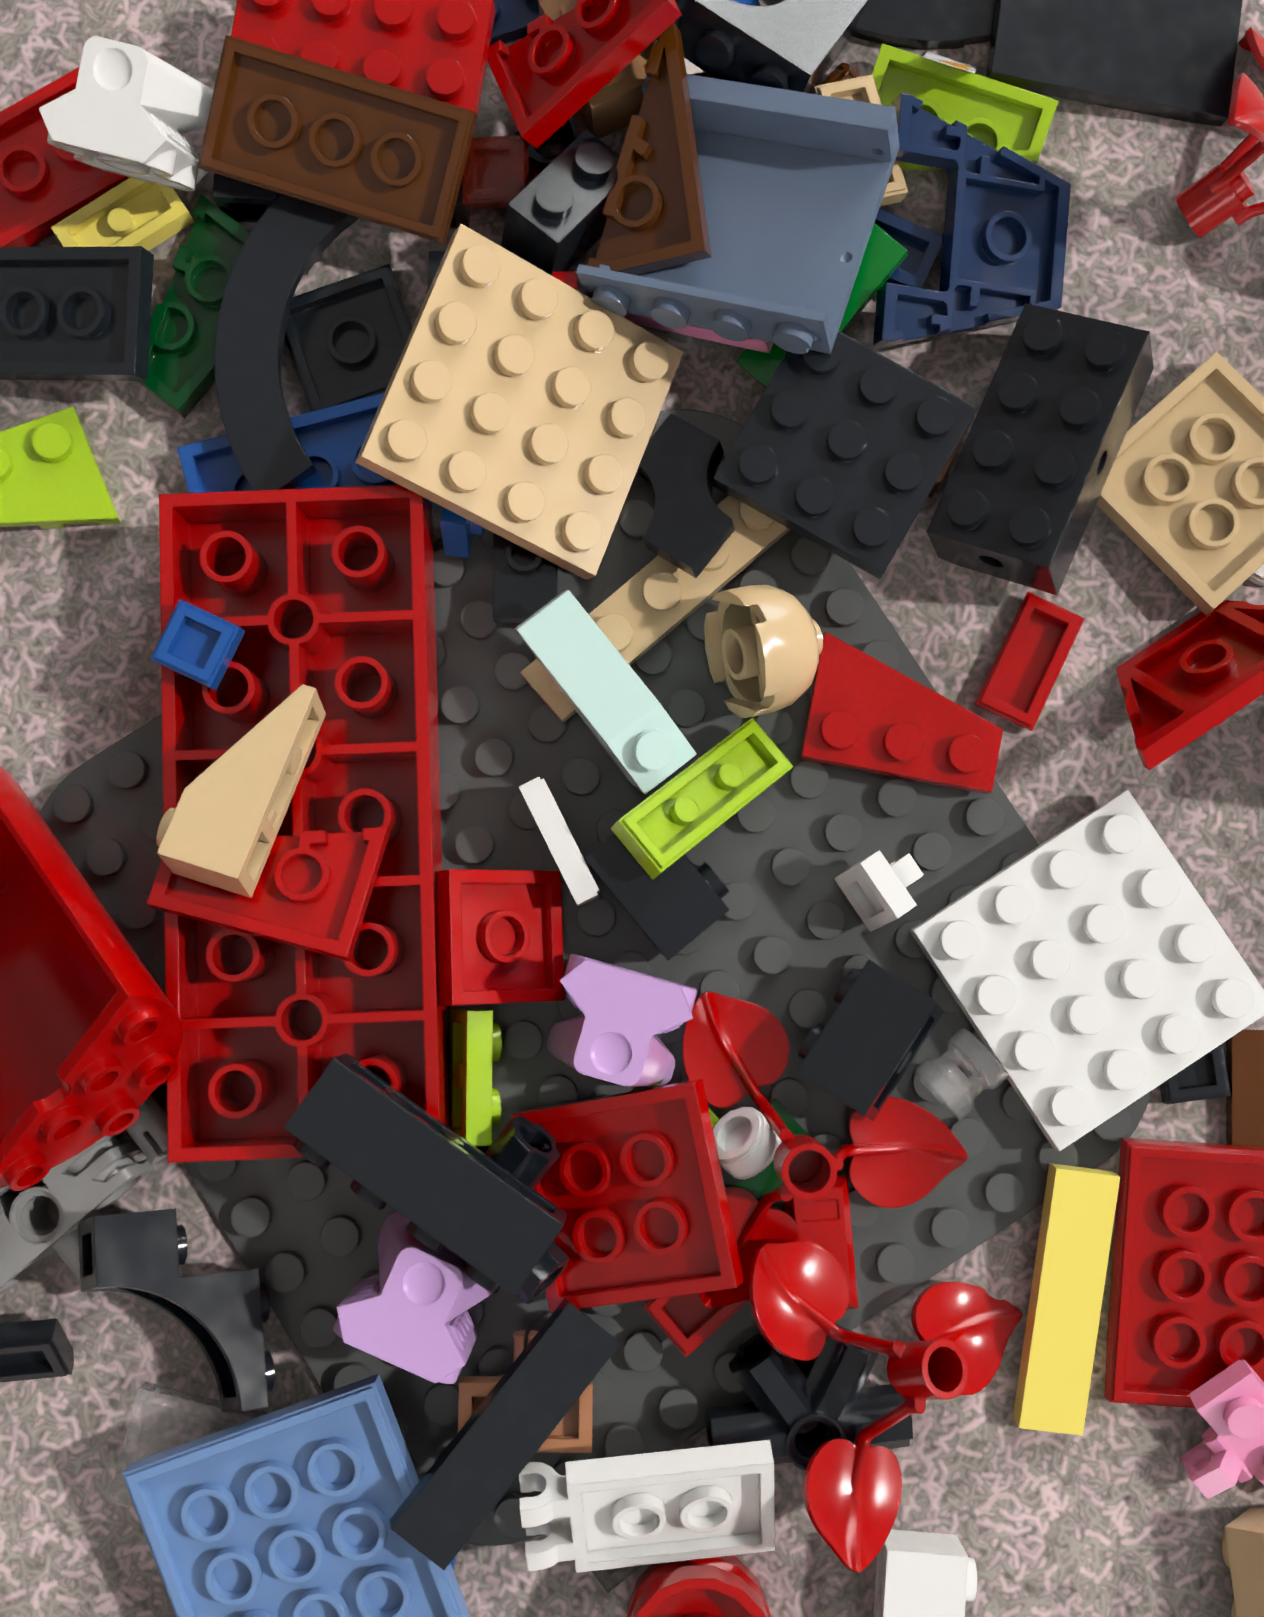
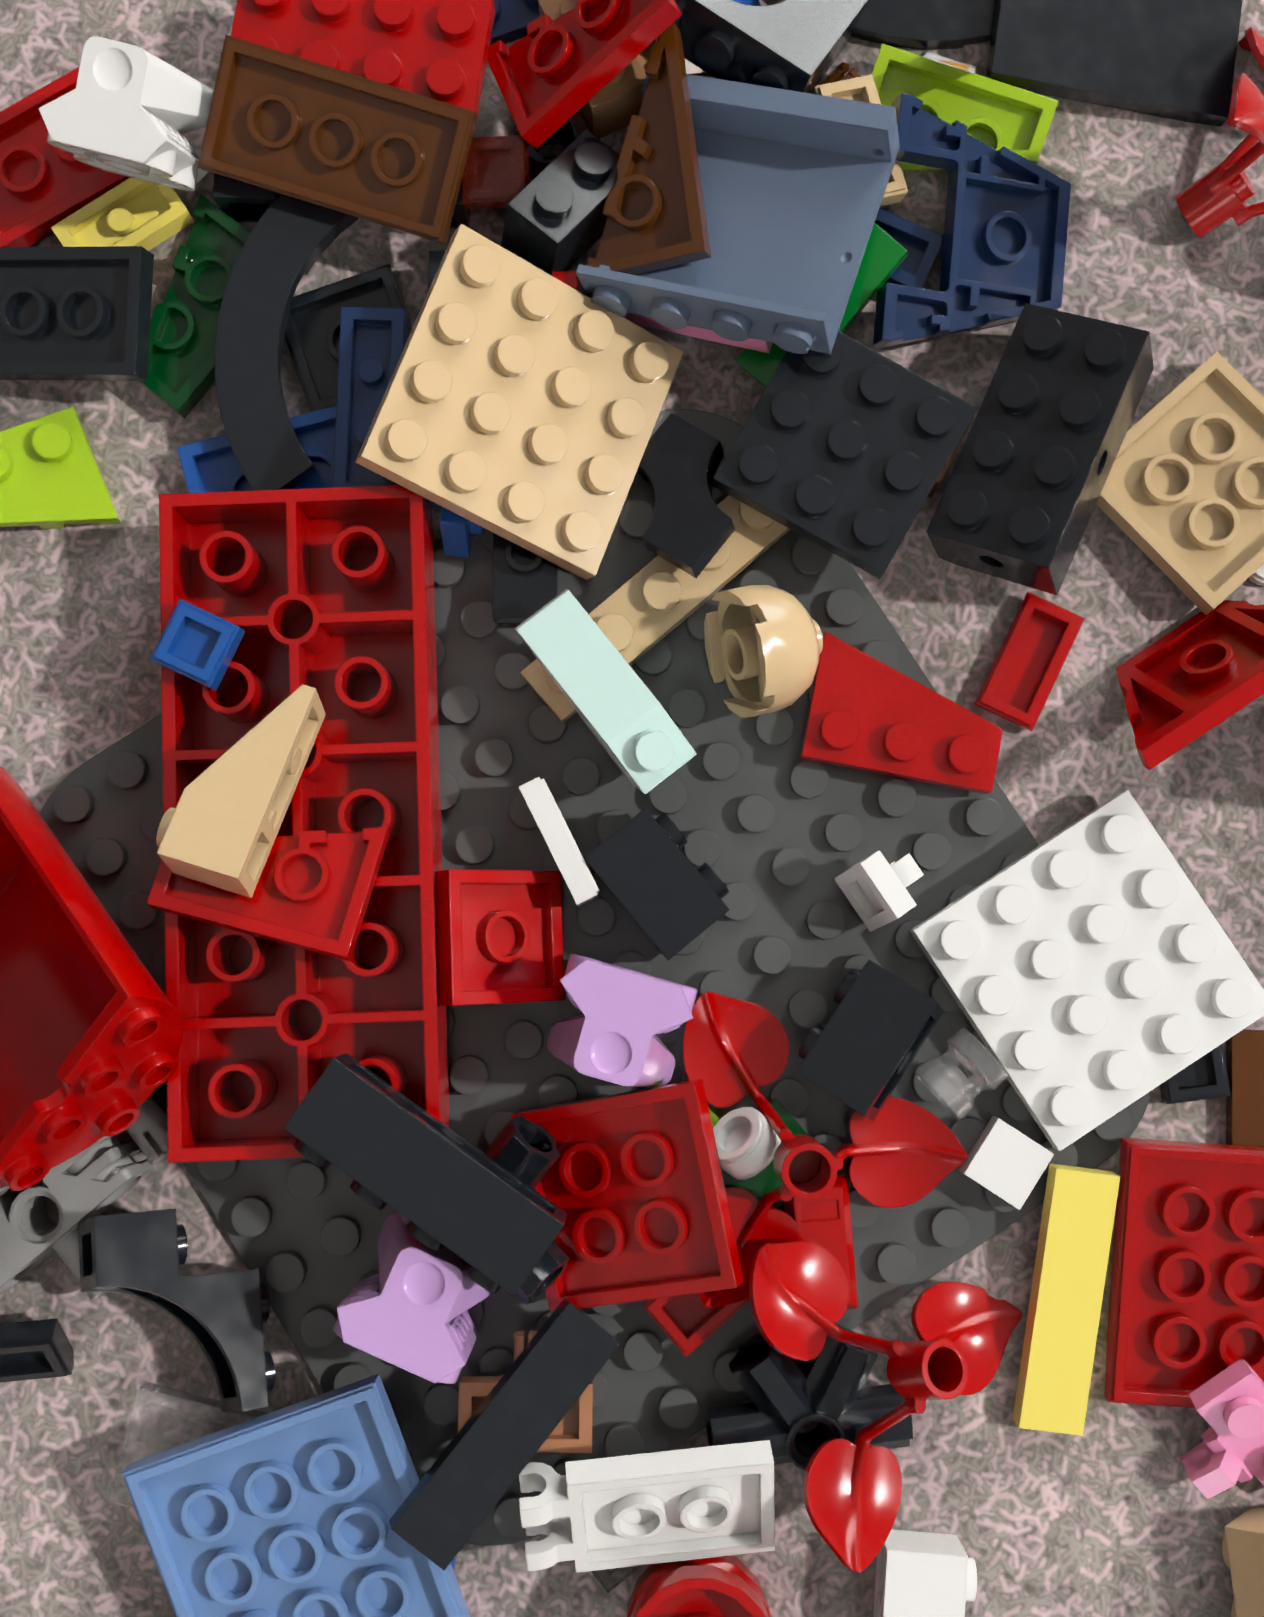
lime plate [449,1008,502,1146] -> none
lime tile [610,718,793,880] -> none
none -> dark blue plate [333,307,408,488]
none -> white tile [959,1116,1054,1210]

